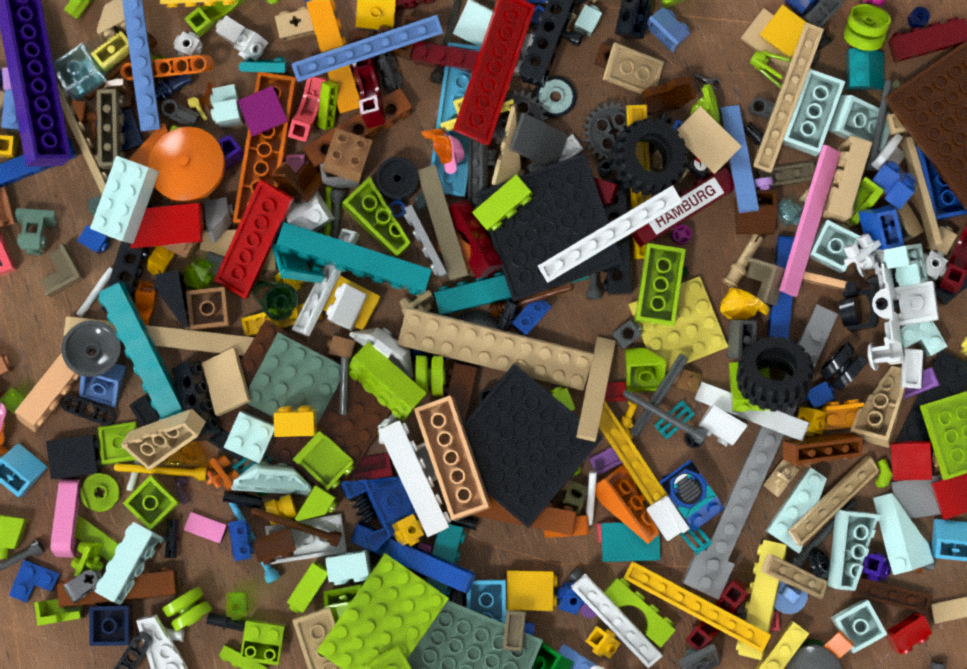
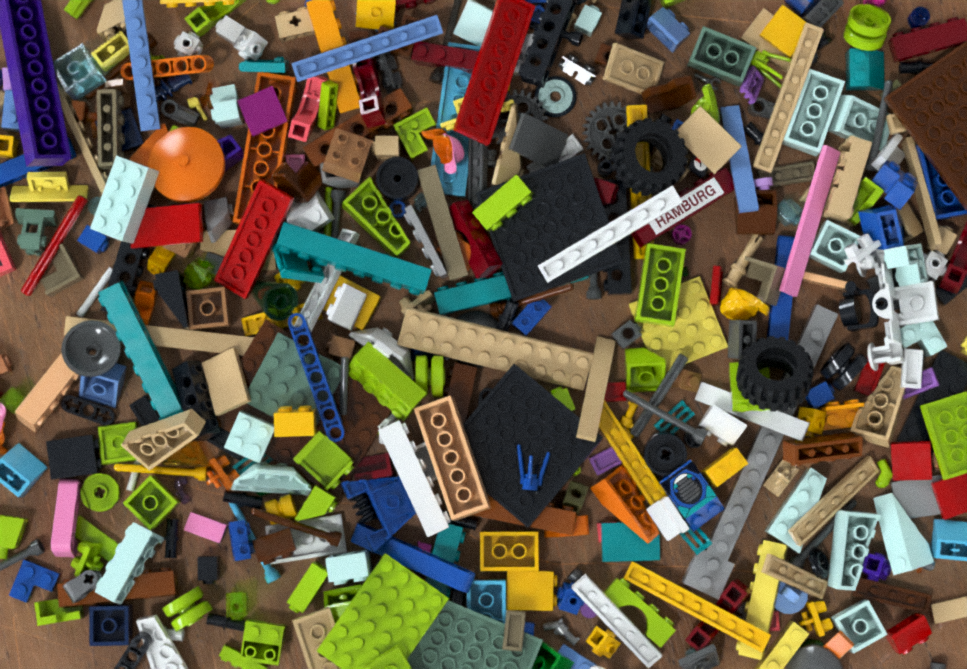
yellow brick [392,514,424,546] -> none
white bar [586,470,597,525] -> none
none -> light yellow bracket [10,172,89,202]
none -> red axle [21,195,88,296]
none -> black brick [198,556,220,584]
none -> blue beam [288,313,345,442]
none -> tan brick [372,136,400,161]
none -> lime panel [393,107,436,162]
none -> yellow brick [480,531,539,571]
none -> blue plant [517,444,550,491]
none -> light grey piece [543,618,580,646]
none -> hinge [558,53,598,86]
none -> black wheel [644,431,687,476]
none -> sand green brick [687,26,757,87]
none -> yellow brick [700,448,749,487]
none -> red tile [710,265,723,306]
none -> medium lavender tile [739,65,765,104]
none -> yellow hips [798,600,833,637]
none -> red tile [853,355,885,396]
none -> black pin [898,60,937,75]

